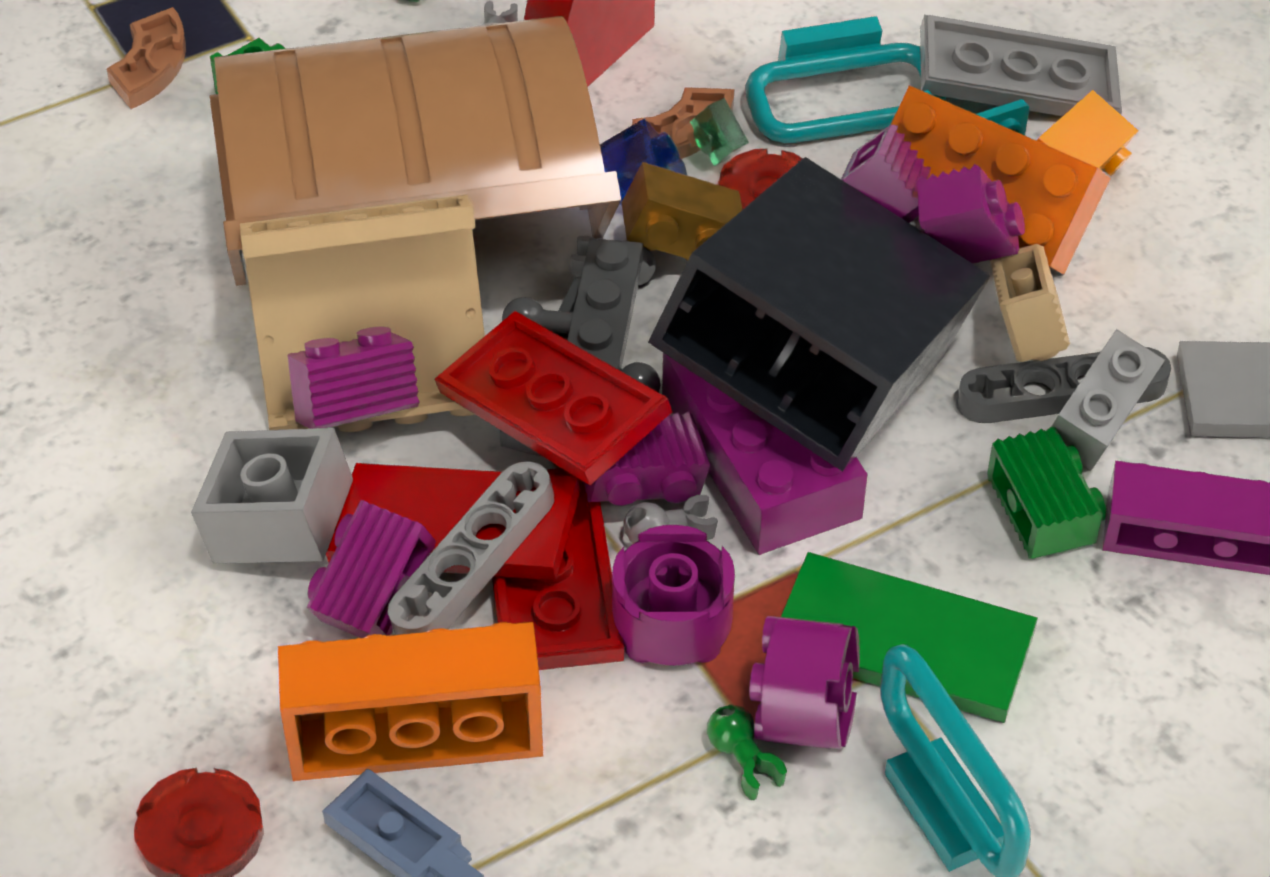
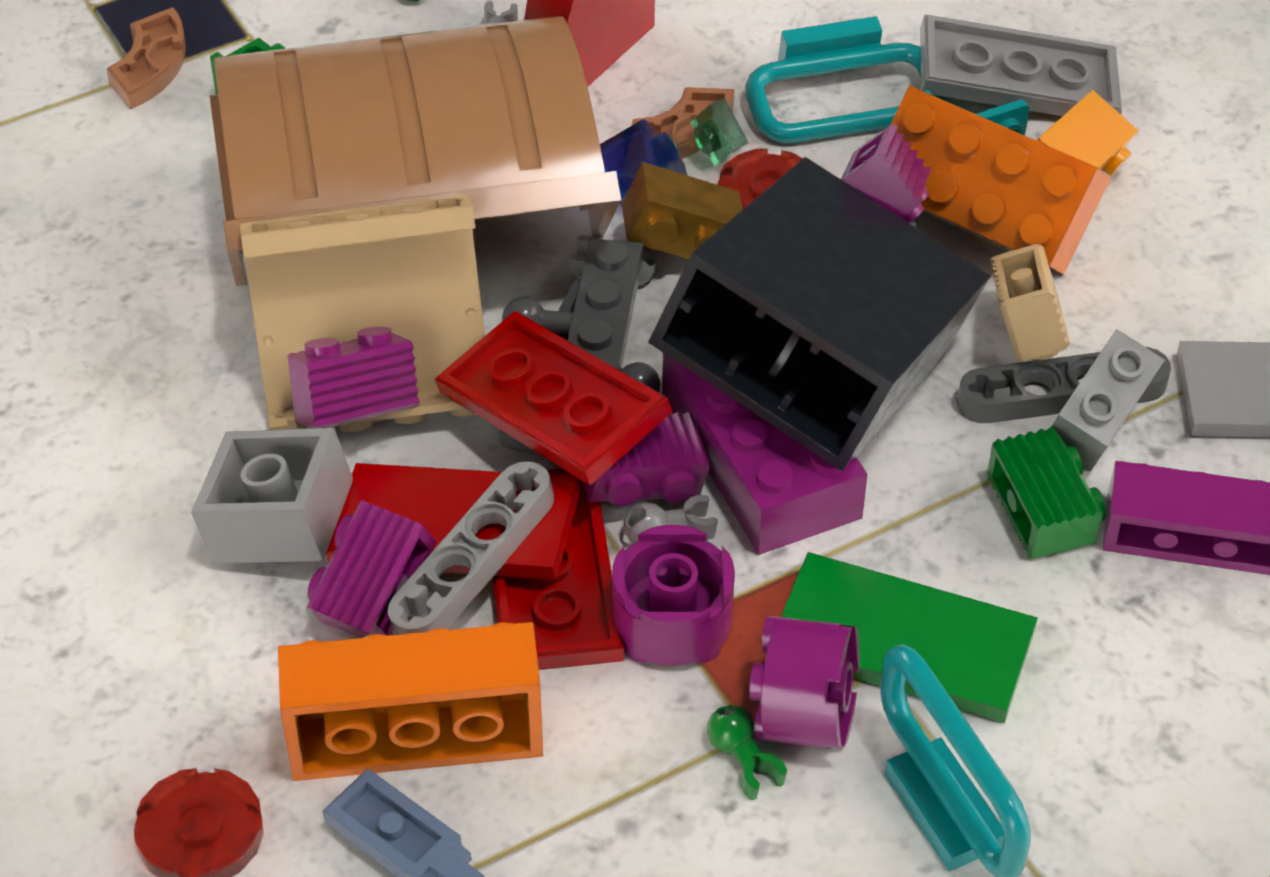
magenta brick [917,164,1025,264] -> none

